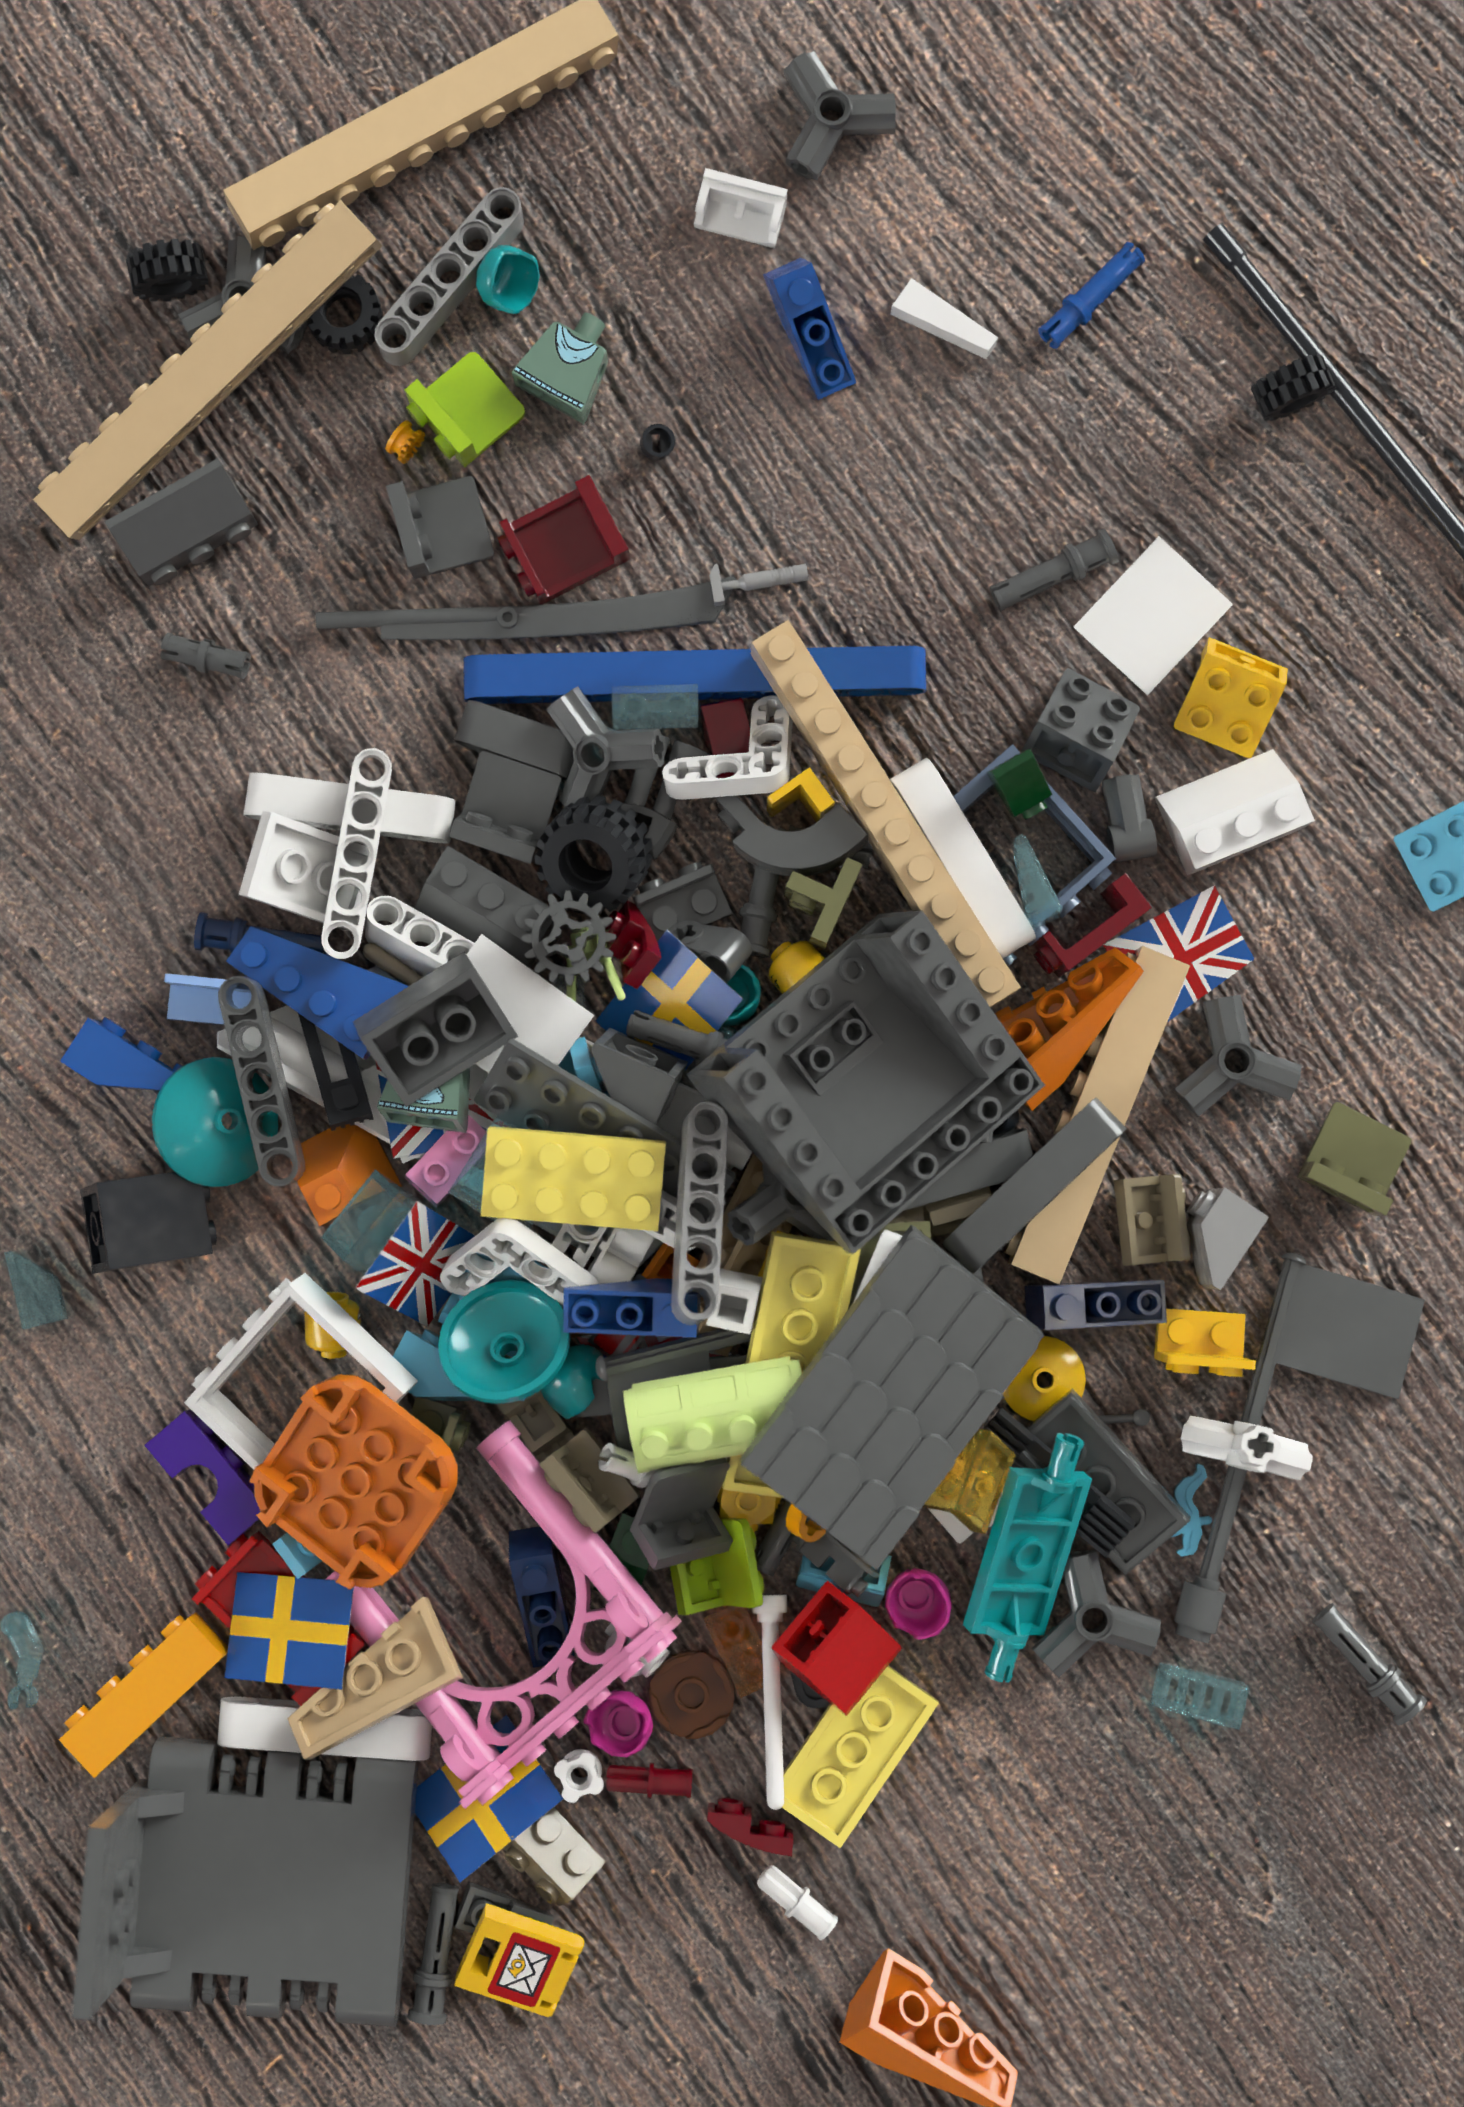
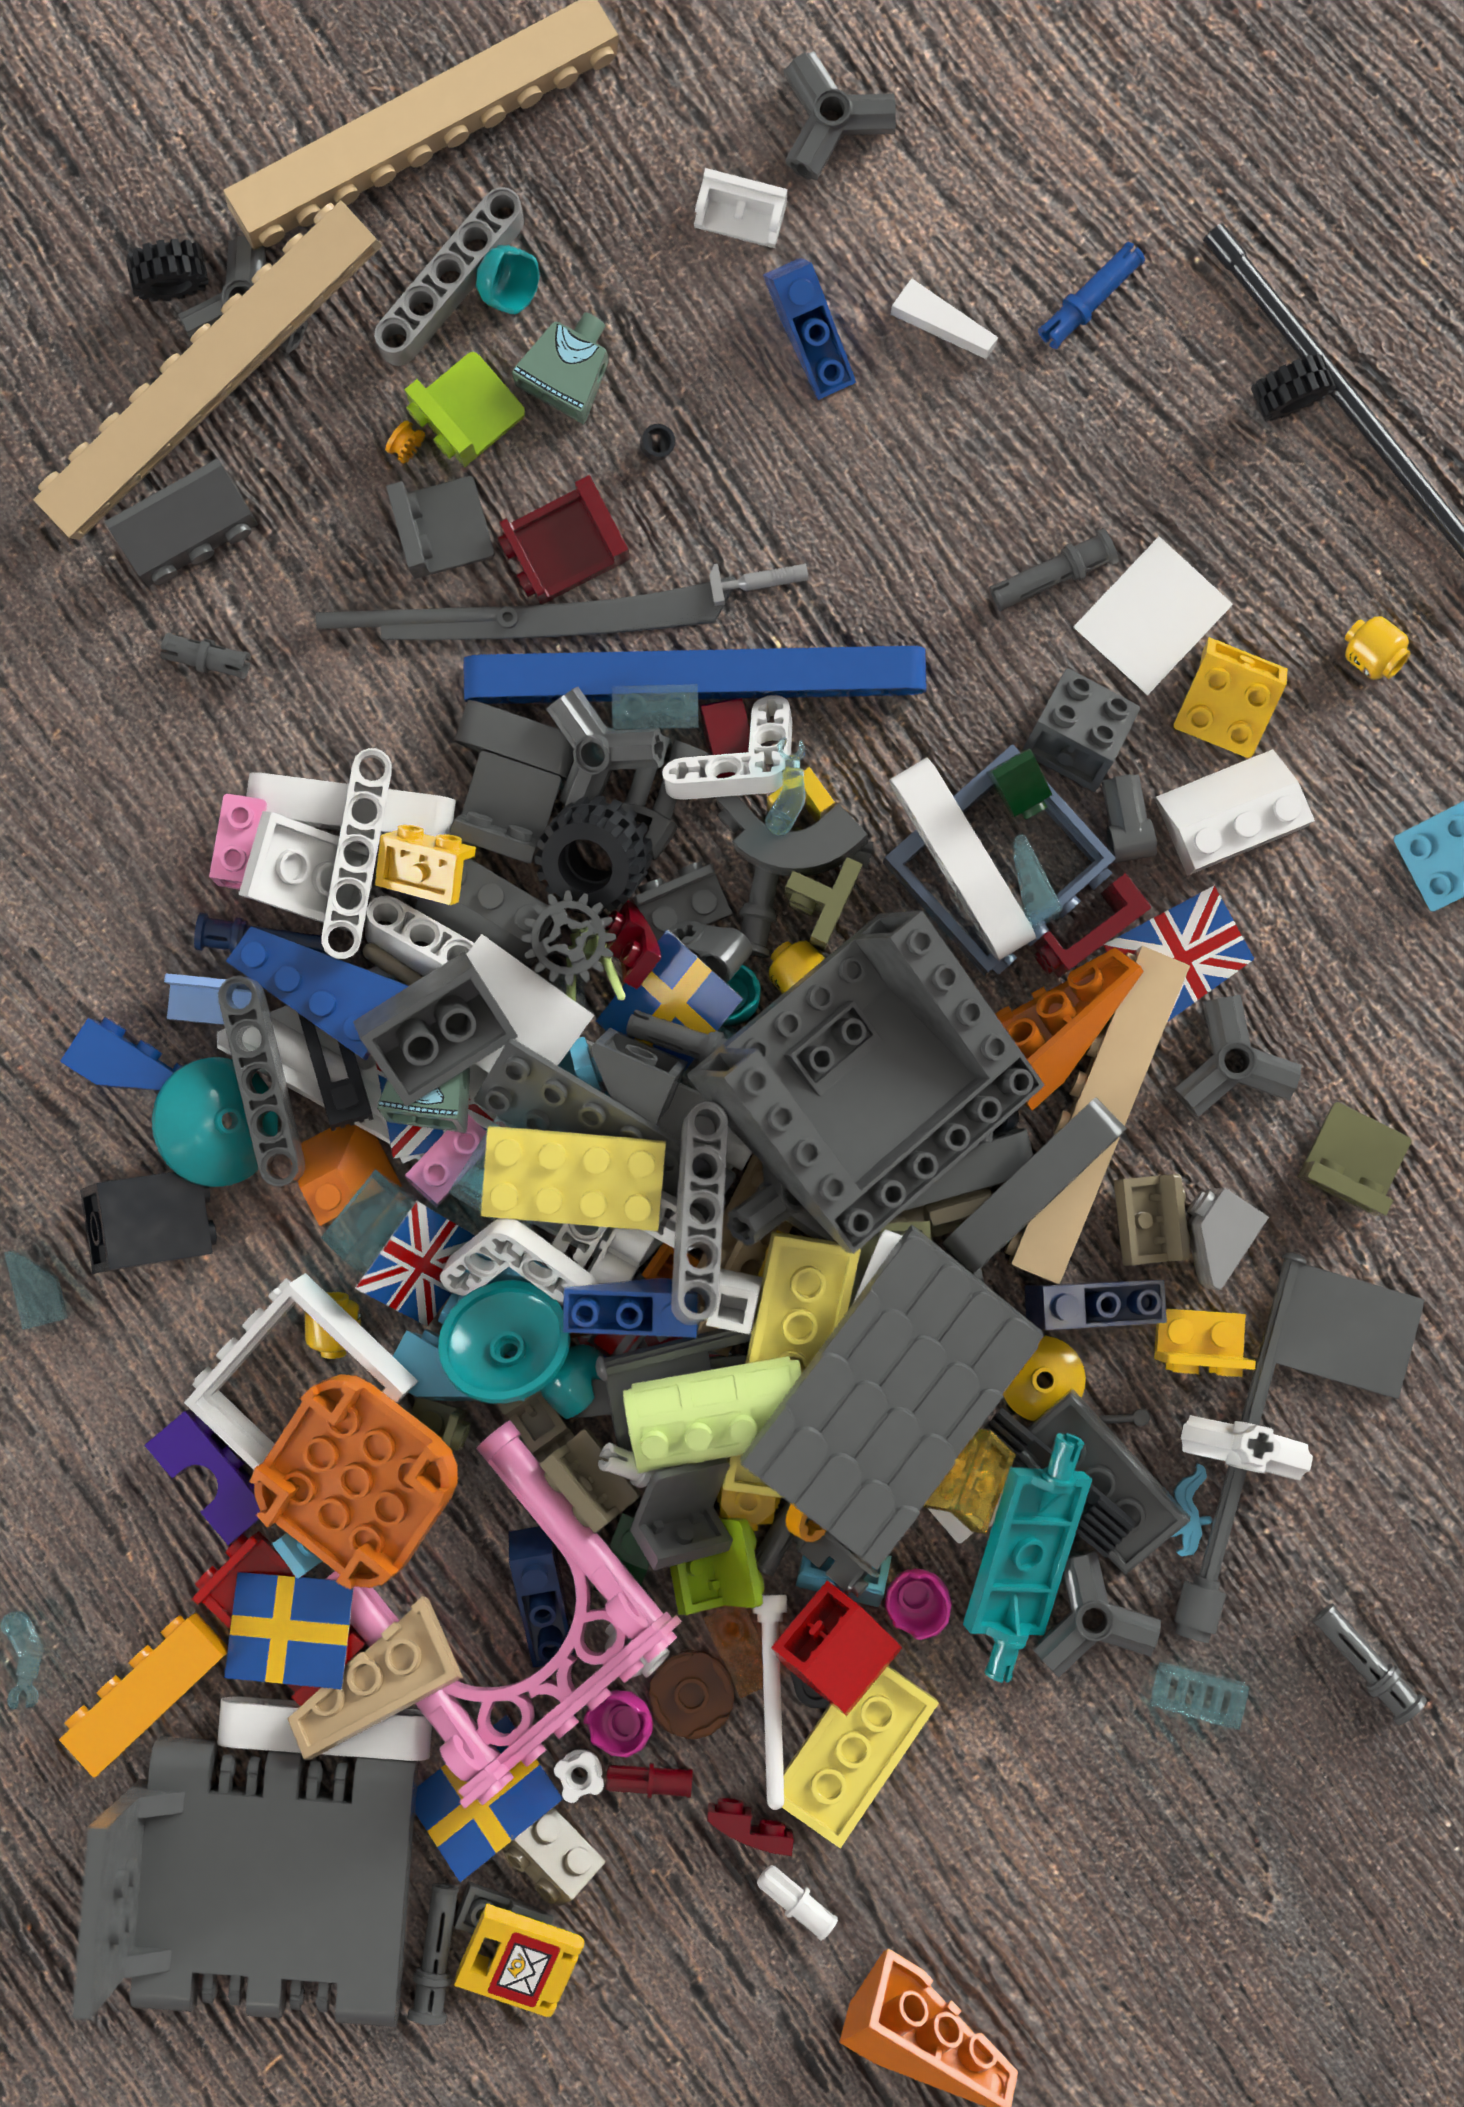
black tyre [306,274,383,355] -> none
tan brick [751,620,1021,1008] -> none
none -> bright pink bracket [209,794,267,889]
none -> yellow bracket [375,825,476,905]
none -> clear light blue arm [765,737,806,836]
none -> yellow head [1345,616,1410,680]

